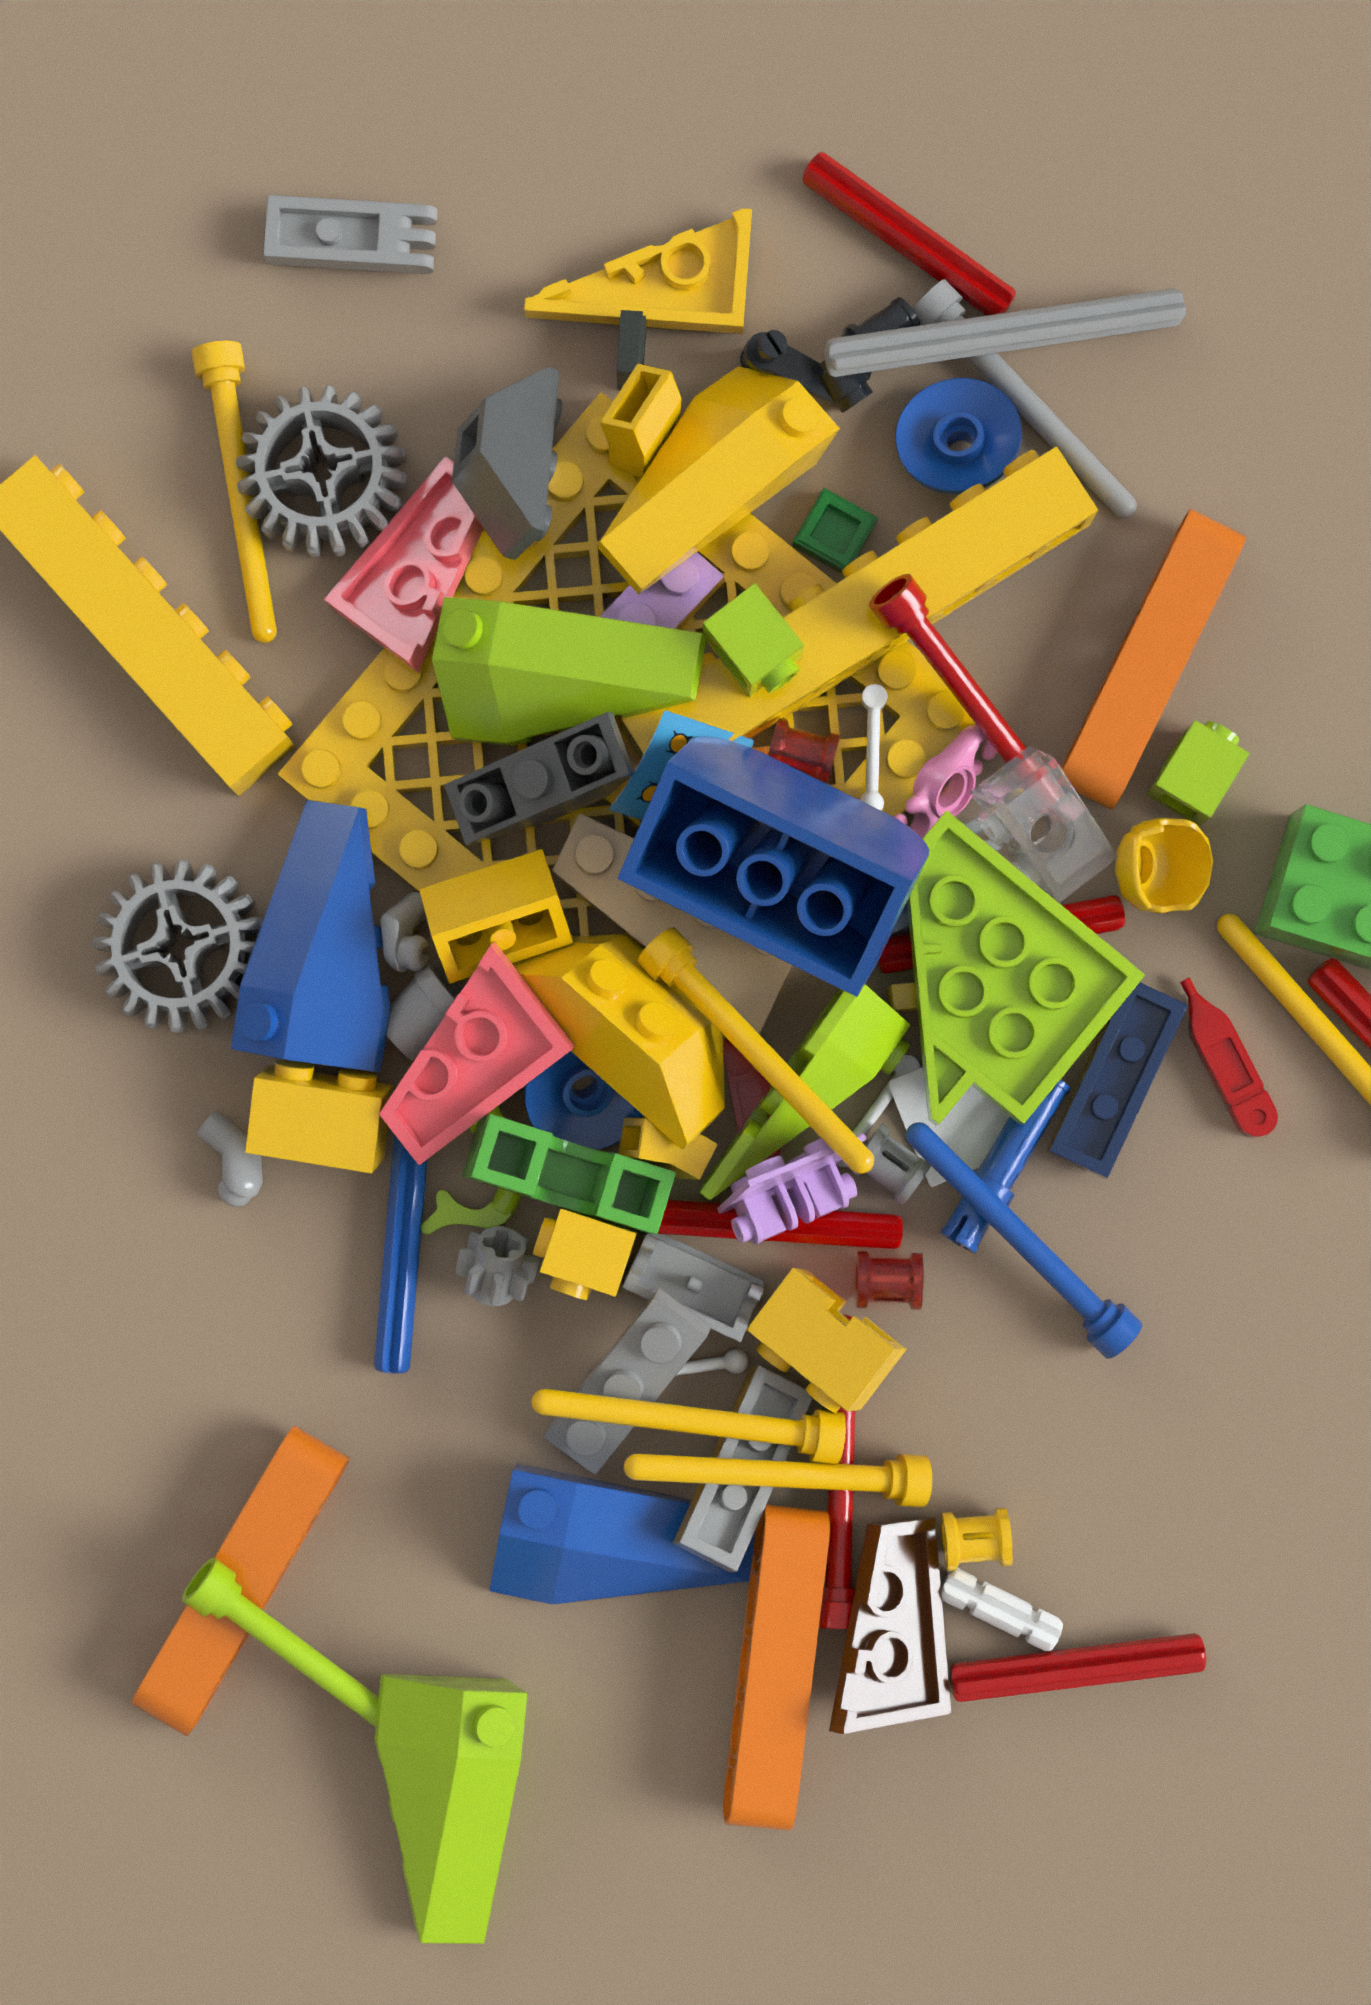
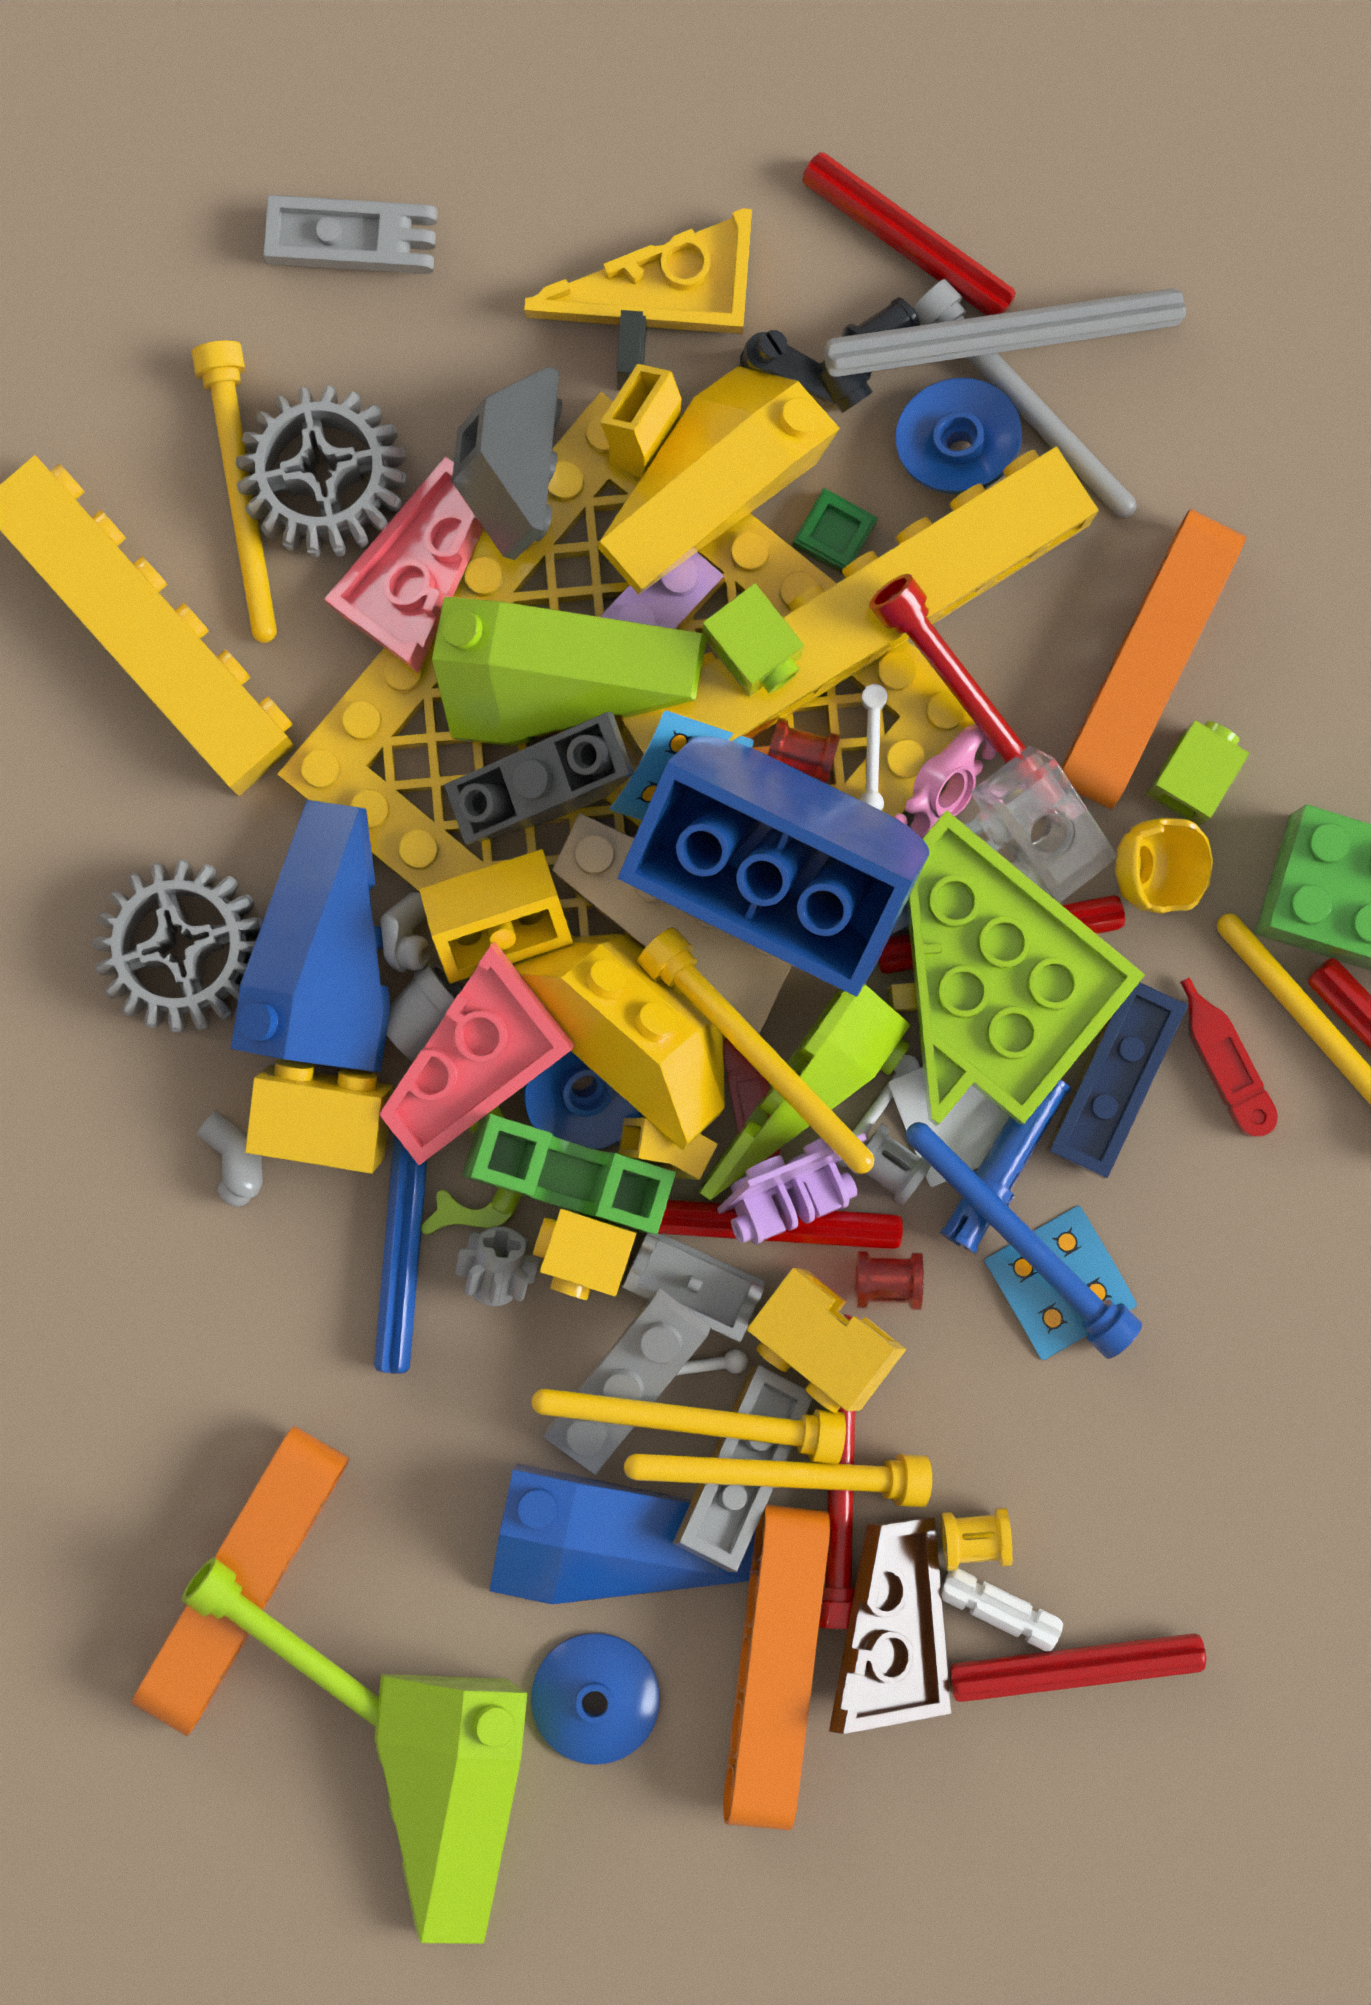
none -> blue dish [531,1633,660,1765]
none -> dark azure sticker [985,1206,1137,1360]

